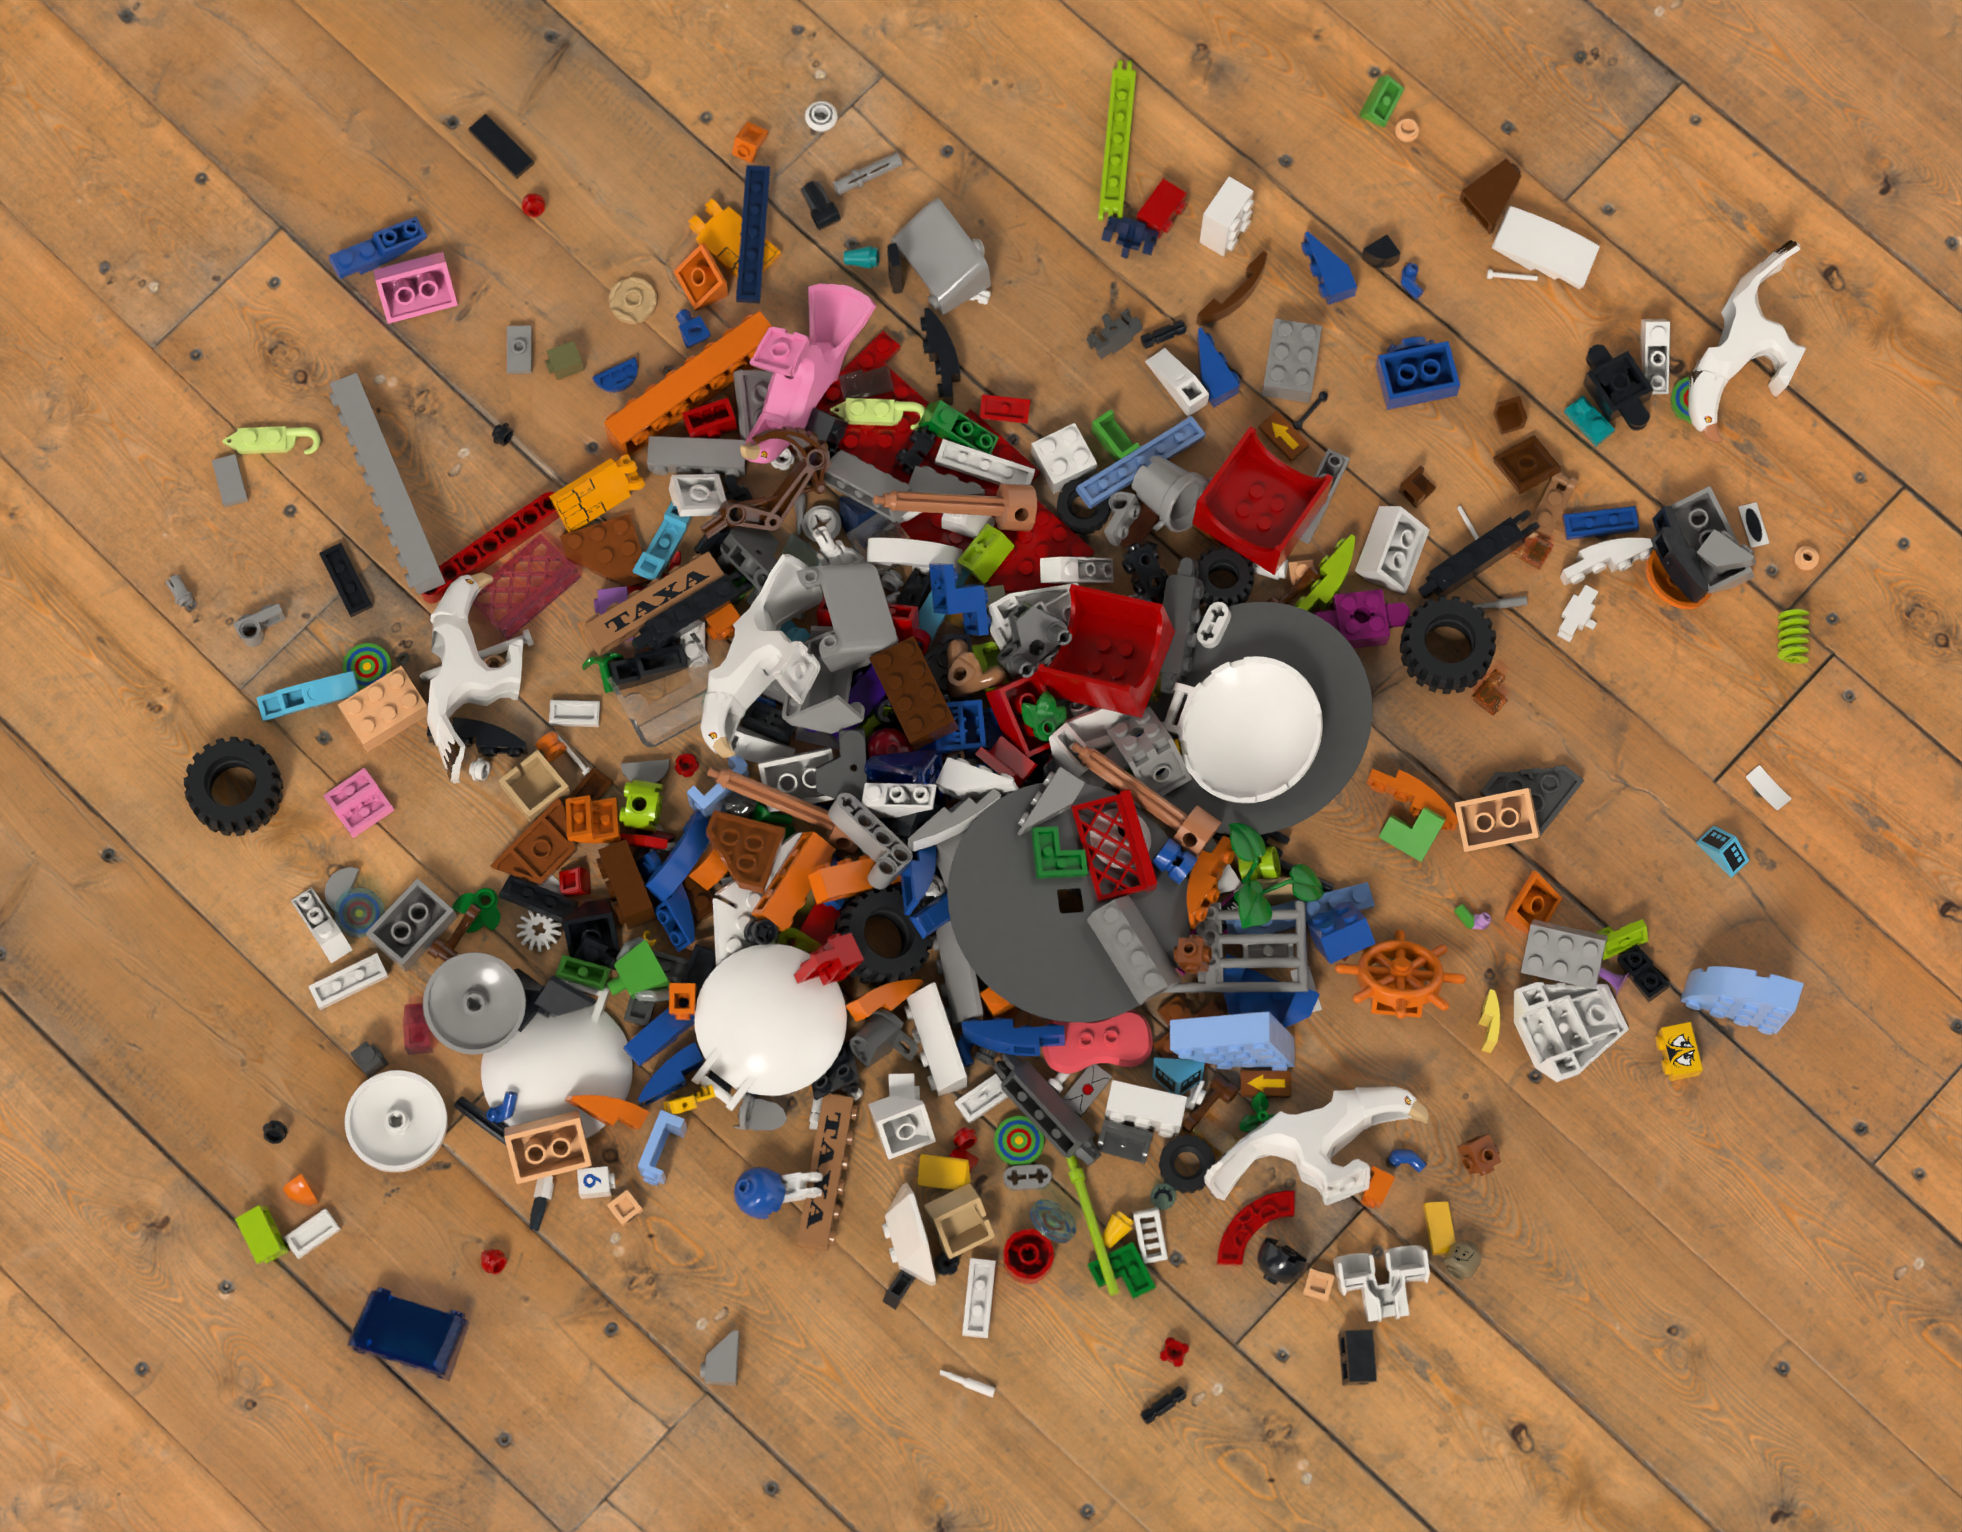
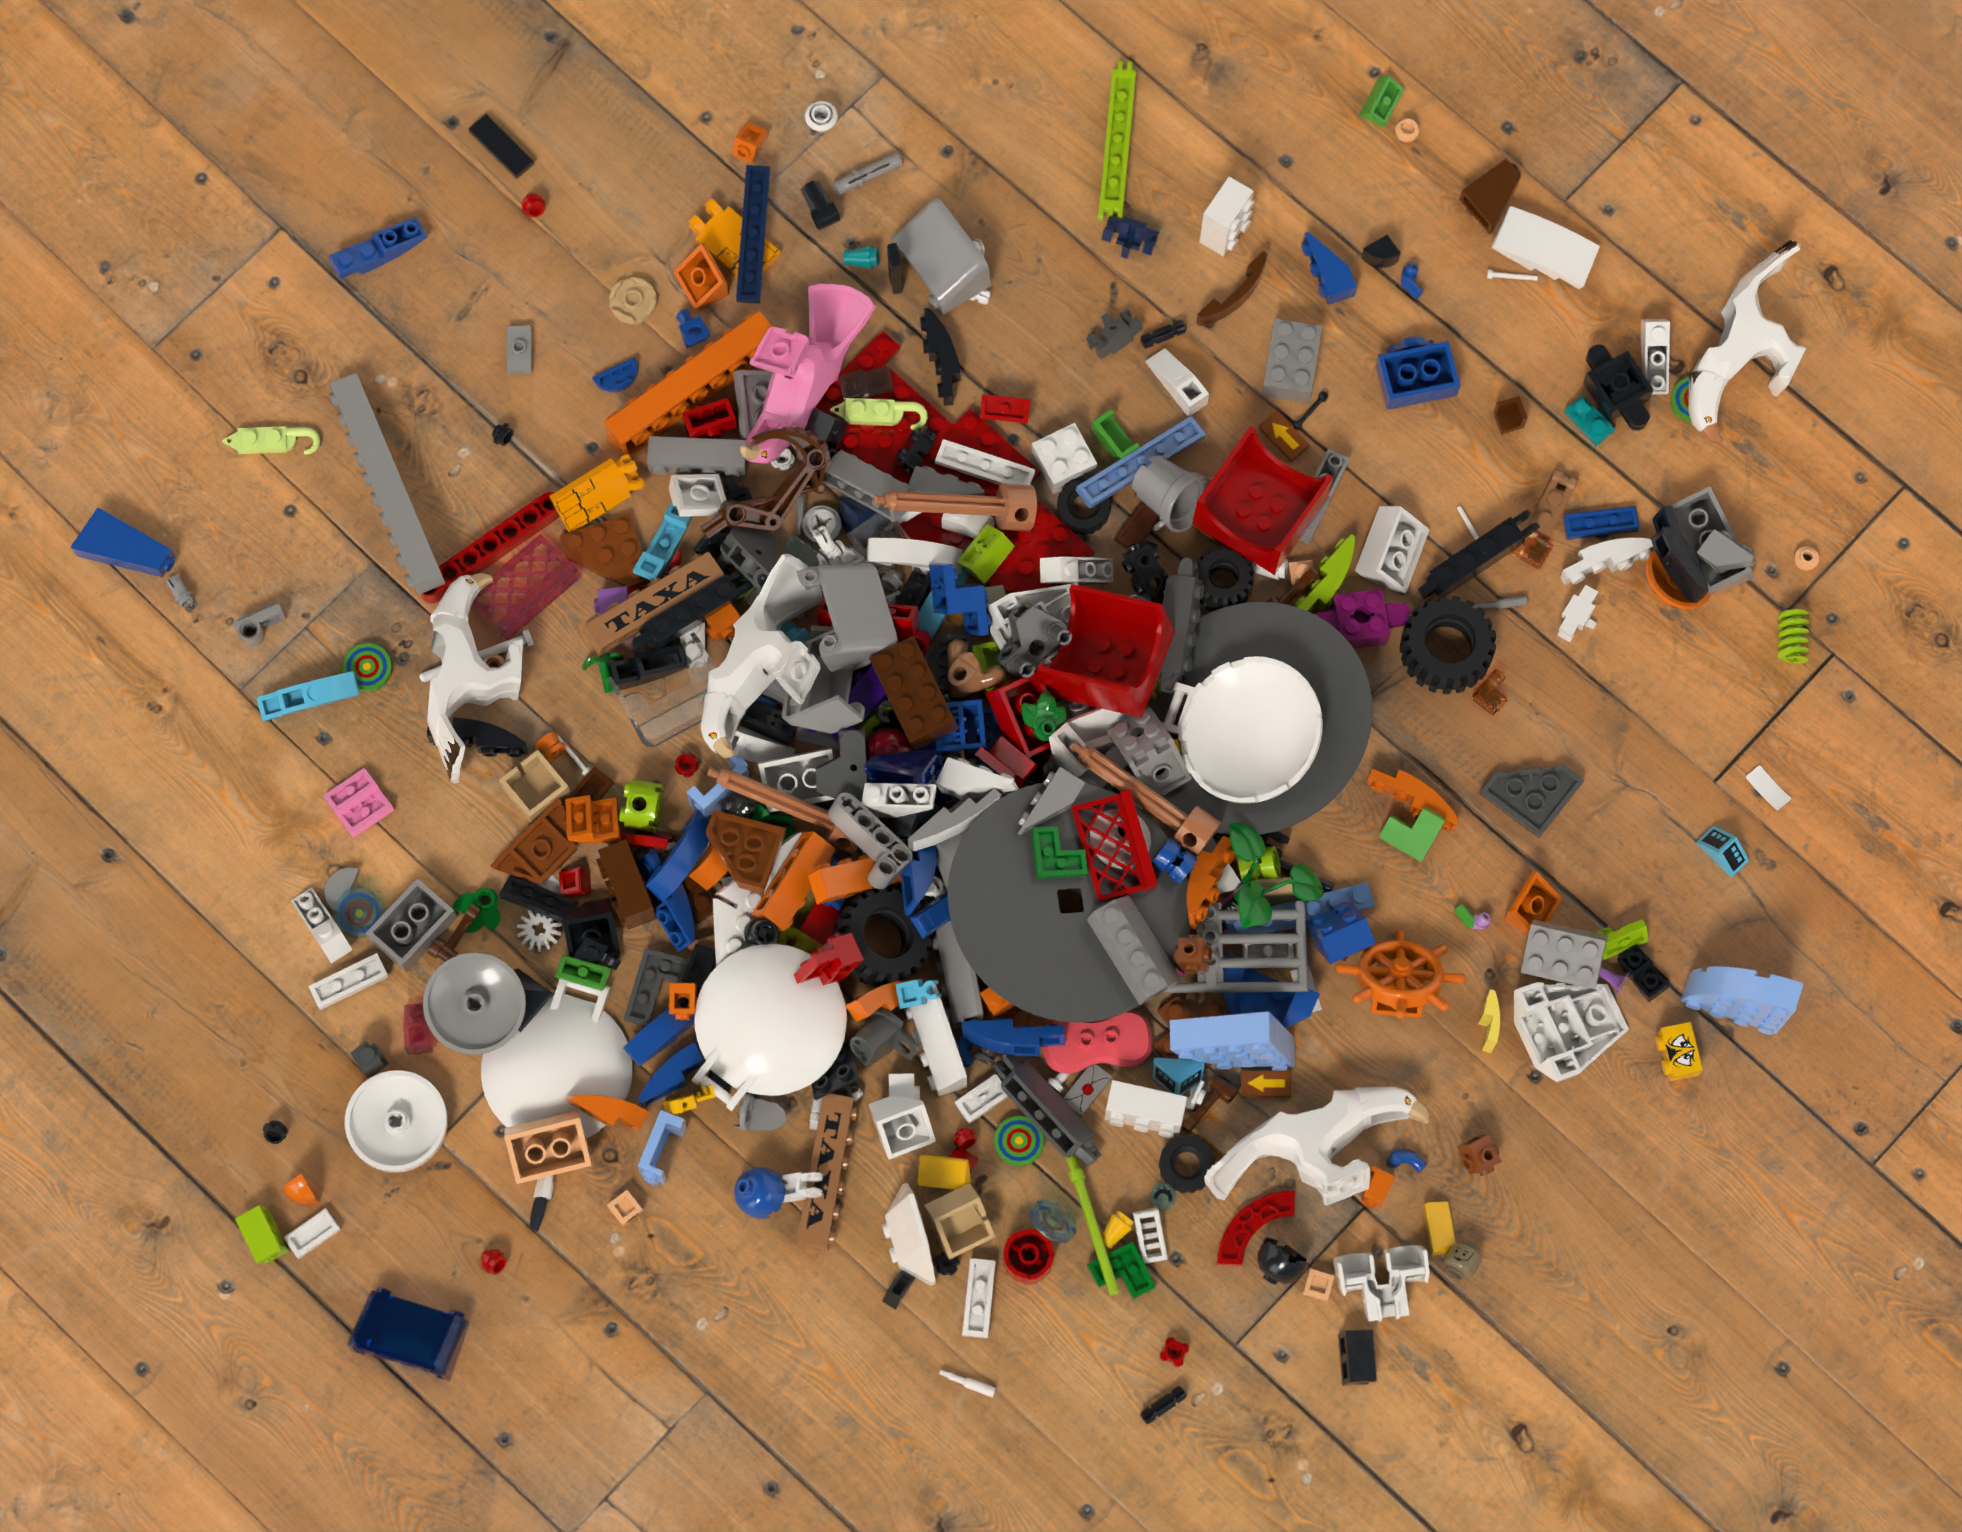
black tyre [184,737,284,836] -> none
light grey tile [212,454,248,507] -> none
black tile [319,543,373,617] -> none
light nougat brick [338,666,428,753] -> none
bright pink slope [373,252,458,324] -> none
black axle [454,1096,507,1146] -> none
white plate [469,757,490,781] -> none
blue arm [486,1091,518,1123] -> none
black slope [532,975,597,1018] -> none
olive brick [545,340,584,380] -> none
white tile [549,700,600,727] -> none
white brick [577,1166,616,1199] -> none
bright green torso [606,930,670,1002] -> none
light grey tile [620,759,670,783] -> none
light grey slope [700,1330,740,1386] -> none
green slope [918,400,999,455] -> none
light grey beam [1003,1164,1052,1191] -> none
dark grey hinge [1097,1120,1153,1164] -> none
light grey plate [1104,492,1141,547] -> none
red brick [1136,178,1188,239] -> none
blue slope [1197,327,1240,408] -> none
white beam [1197,602,1231,648] -> none
green plant [1239,1091,1275,1133] -> none
reddish brown panel [1399,466,1436,508] -> none
light nougat brick [1455,788,1540,852] -> none
reddish brown tile [1493,435,1561,494] -> none
sticker [1738,502,1770,548] -> none
none -> blue slope [71,507,176,577]
none -> medium azure plate [896,979,941,1009]

